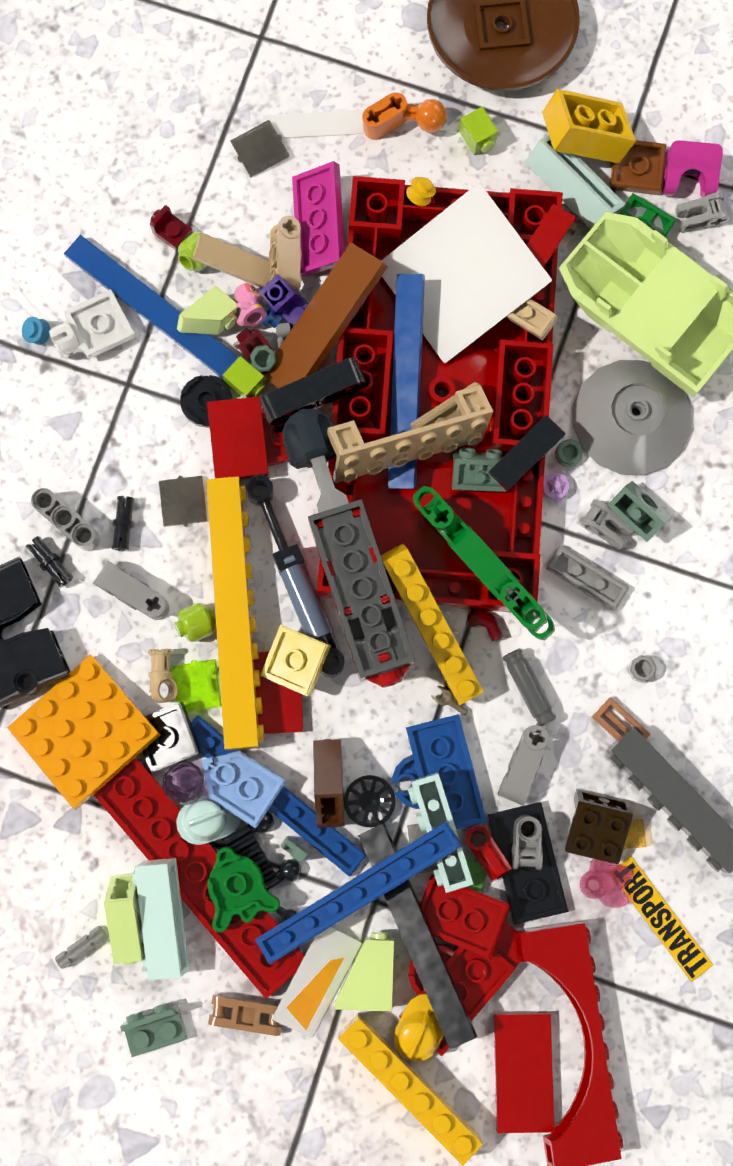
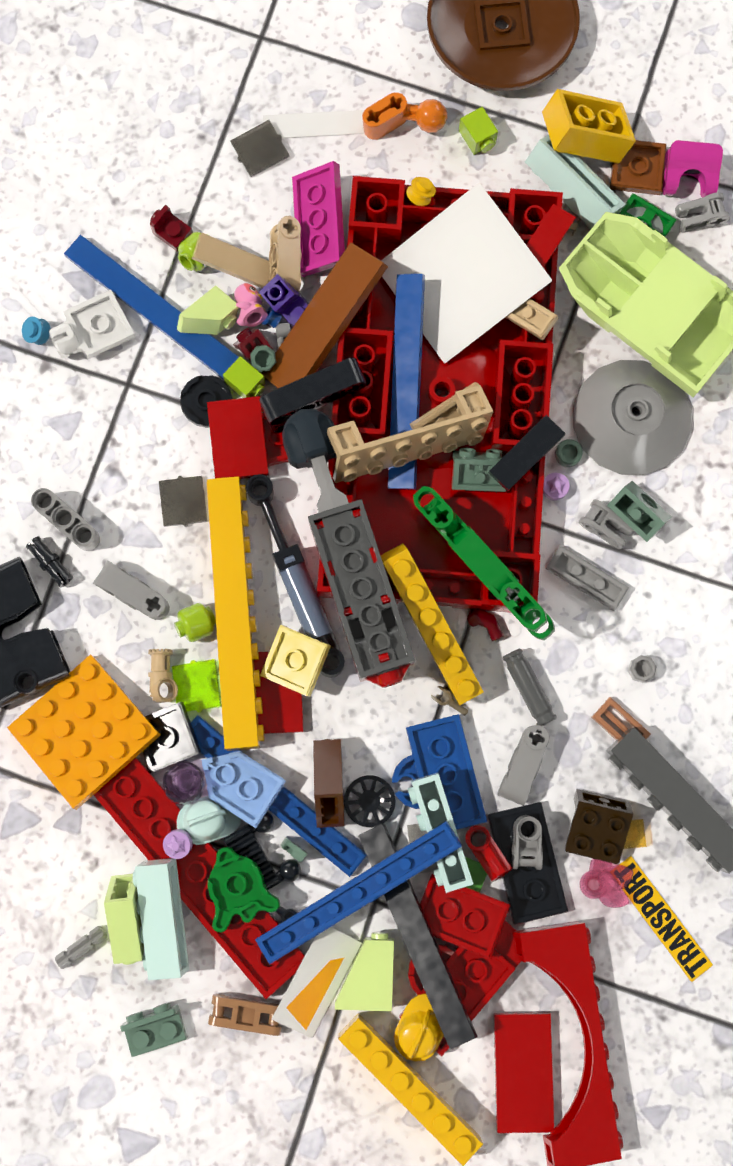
black pin [112,496,135,552] -> none
none -> lavender tile [163,829,193,859]

